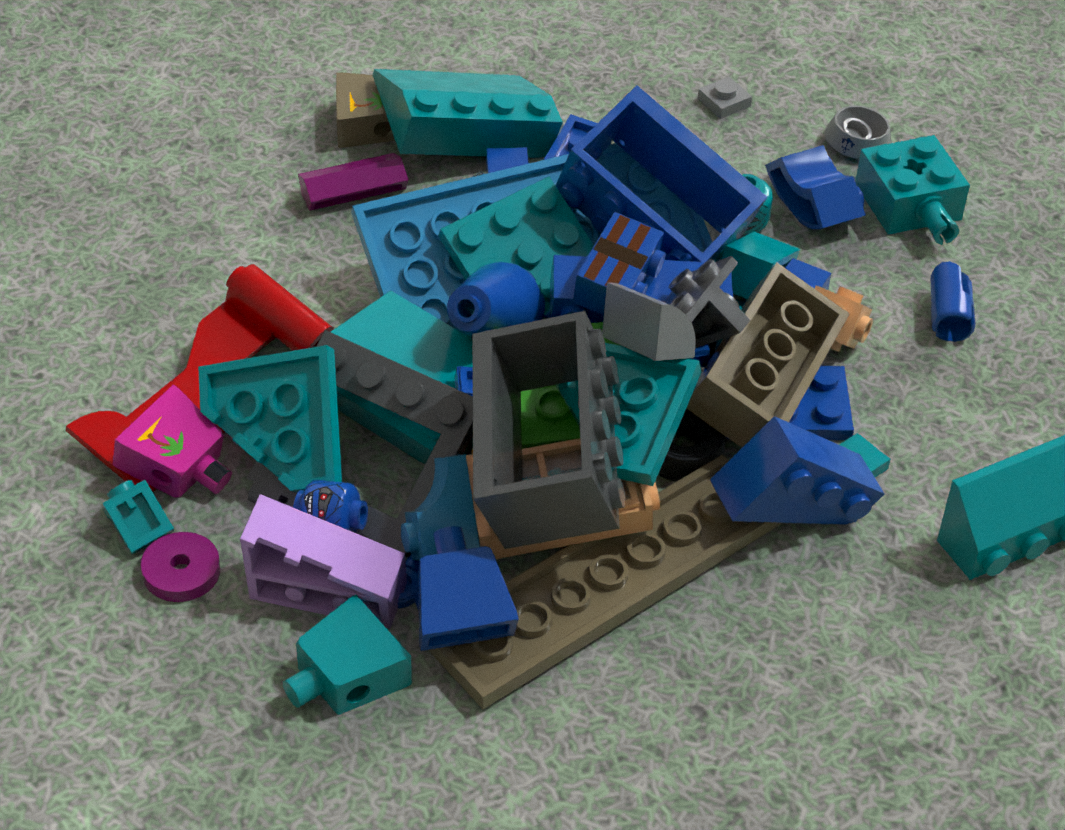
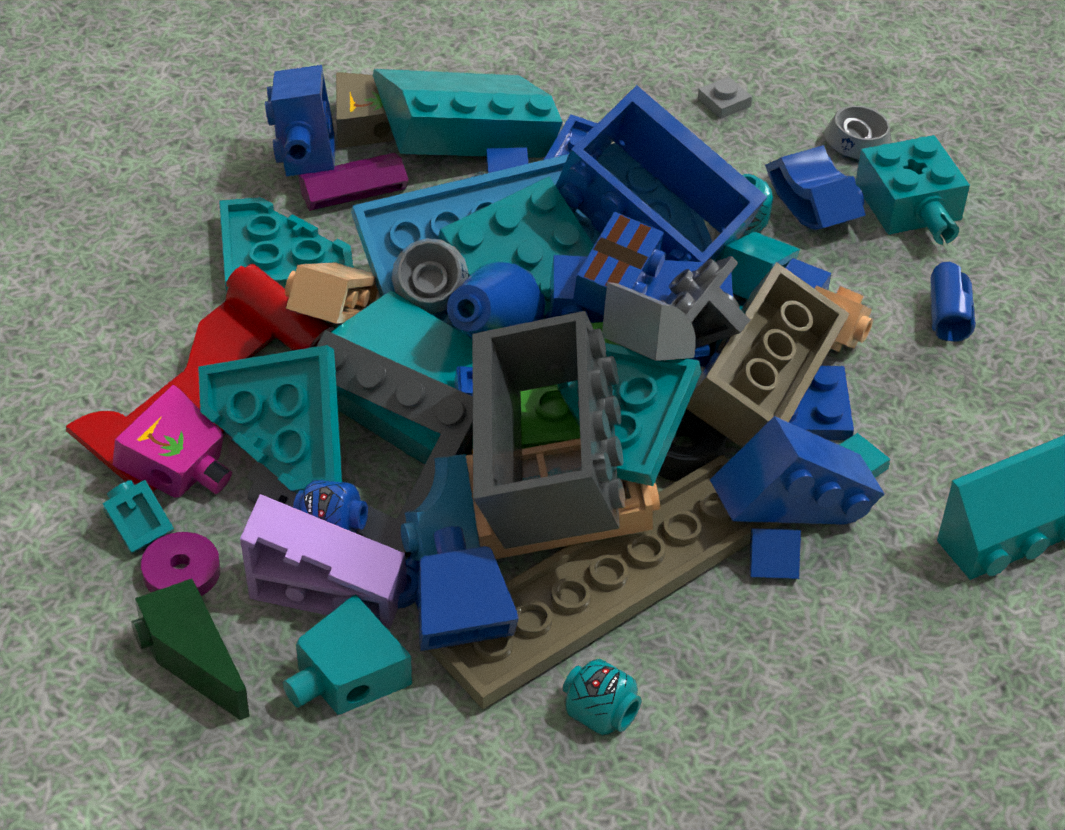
none -> dark green slope [131,578,250,720]
none -> teal plate [219,197,354,294]
none -> blue brick [265,65,336,177]
none -> light nougat brick [285,263,379,324]
none -> light grey hat [392,238,469,314]
none -> teal head [563,659,642,735]
none -> blue tile [749,528,801,579]

